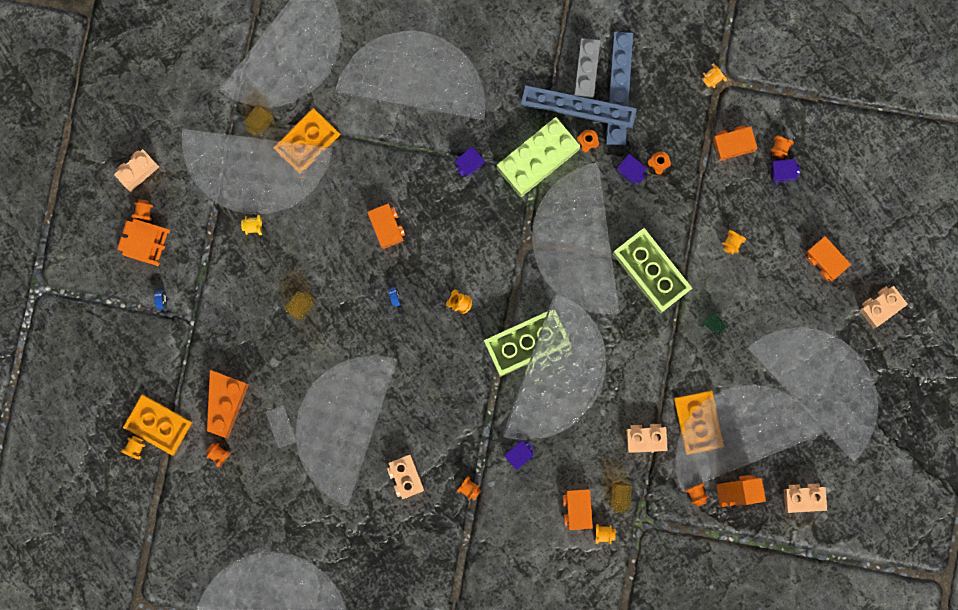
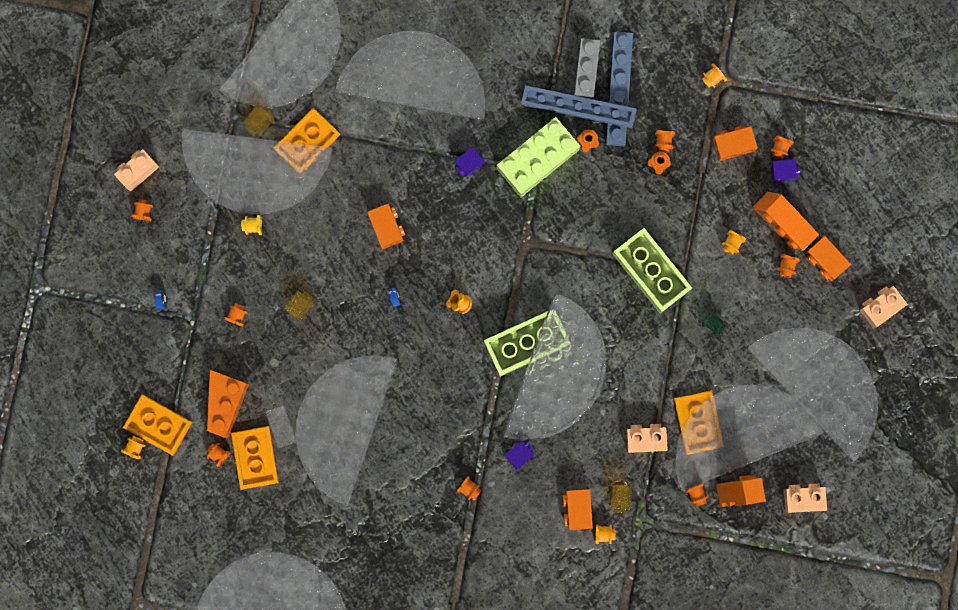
orange plate [117,219,171,267] -> none
light nougat brick [387,455,425,499] -> none
clear plate [532,163,619,314] -> none
dark purple brick [616,154,647,186] -> none
none -> orange brick [224,303,248,327]
none -> light orange tile [231,426,279,490]
none -> orange brick [654,130,675,152]
none -> orange wedge [752,191,819,251]
none -> orange brick [777,254,800,278]

